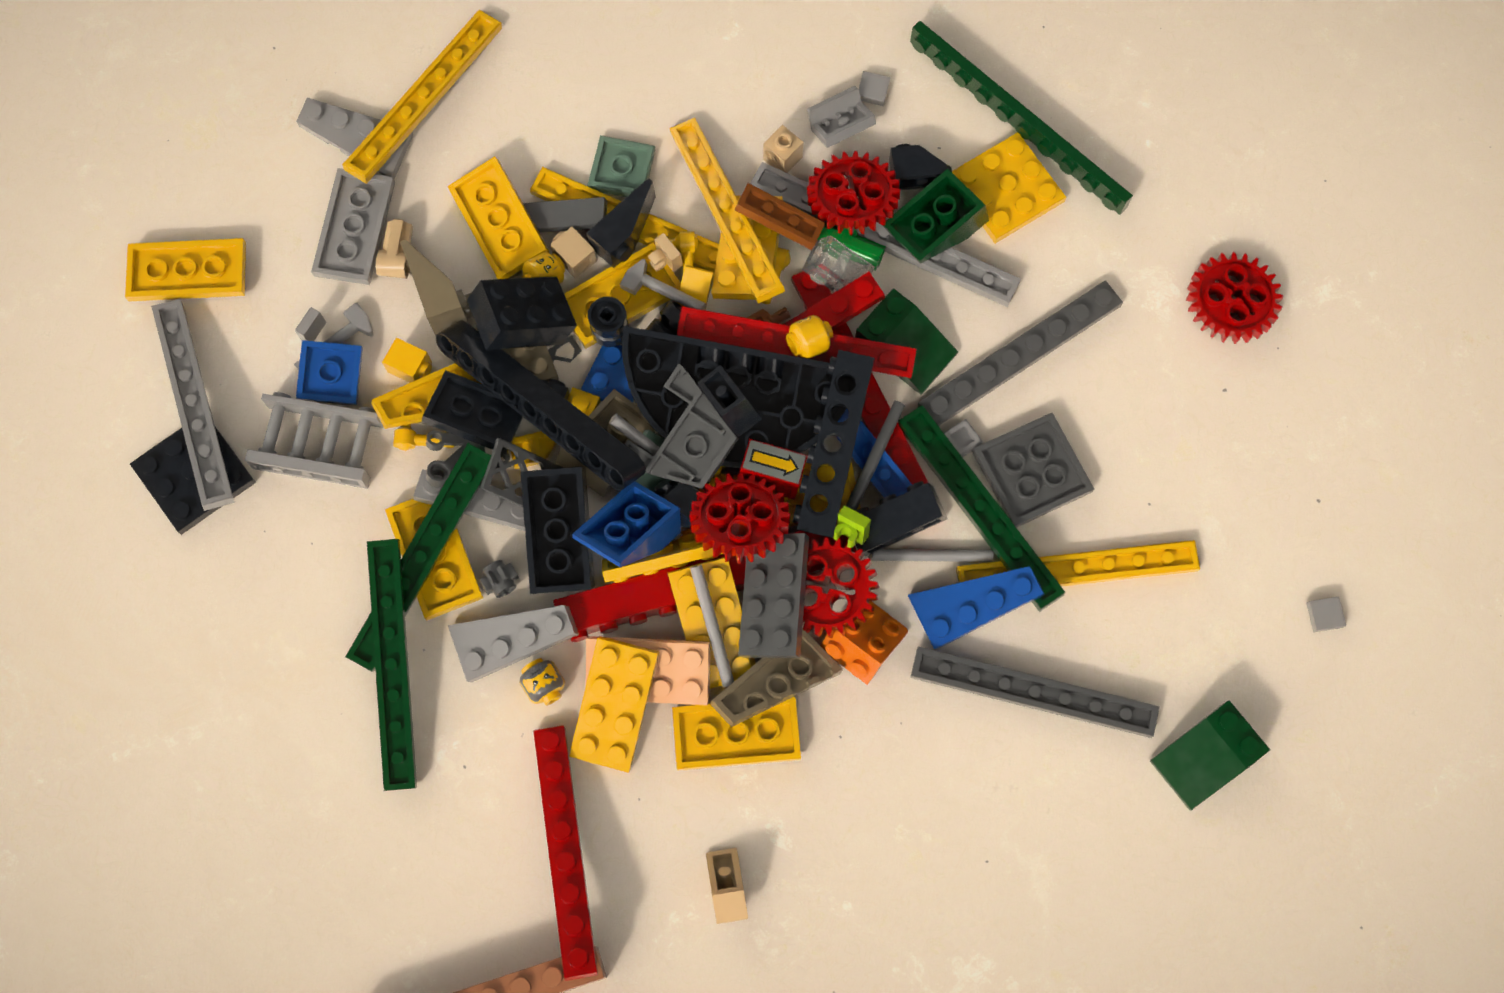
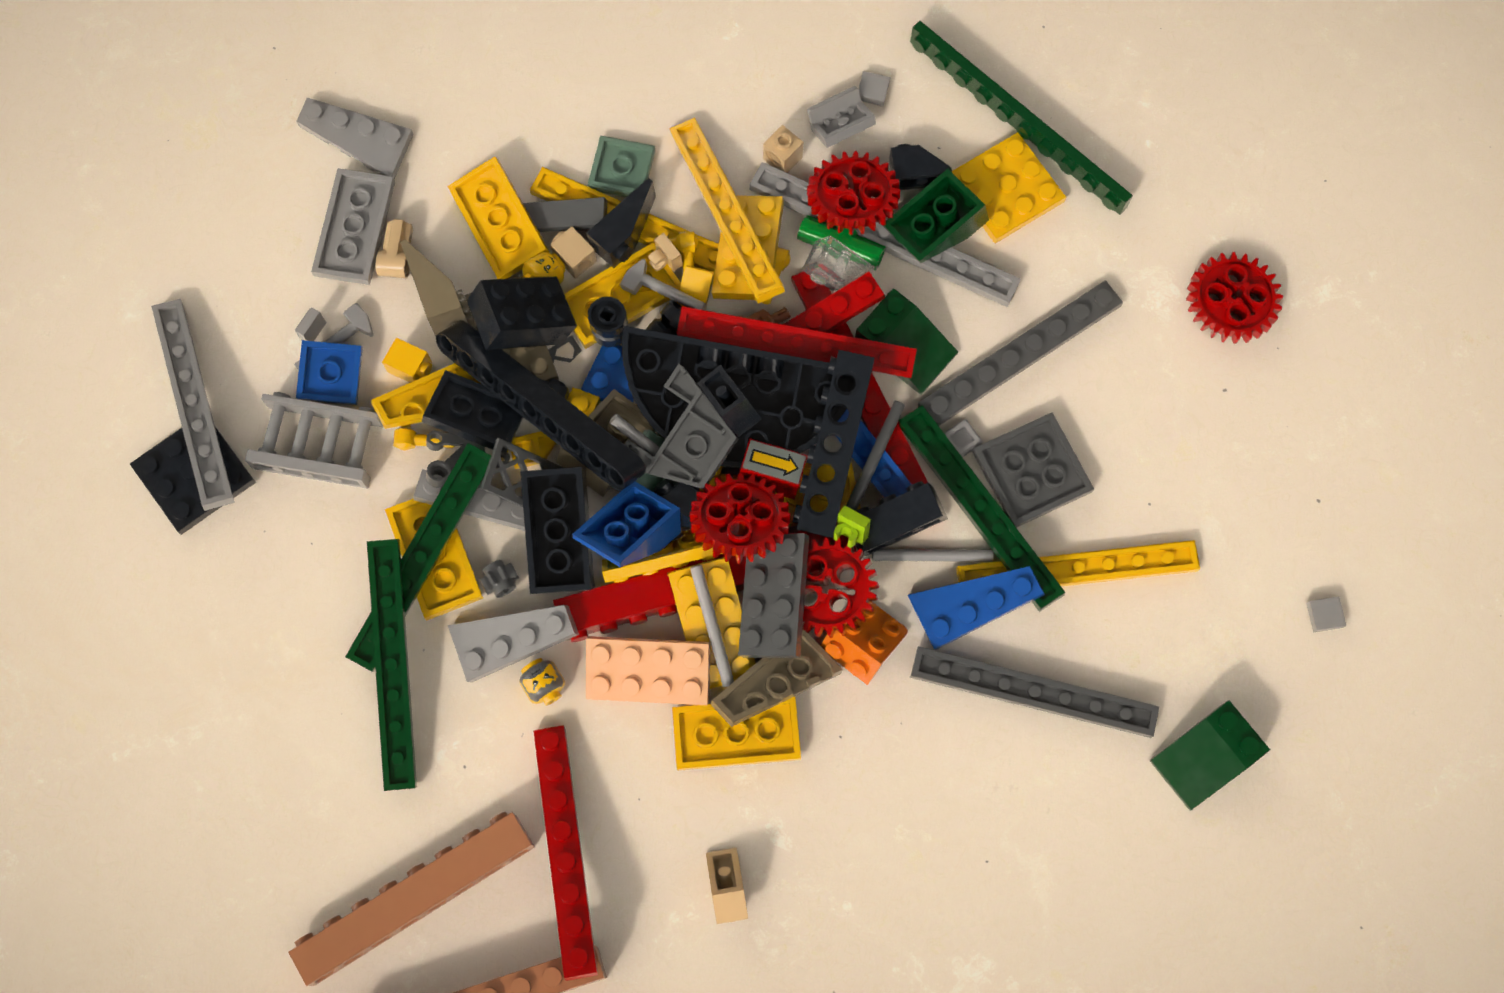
yellow plate [125,238,246,301] -> none
yellow tile [342,9,502,184] -> none
yellow plate [569,636,659,773] -> none
dark orange plate [734,183,825,250] -> none
yellow head [786,315,833,359] -> none
none -> nougat brick [288,812,535,986]

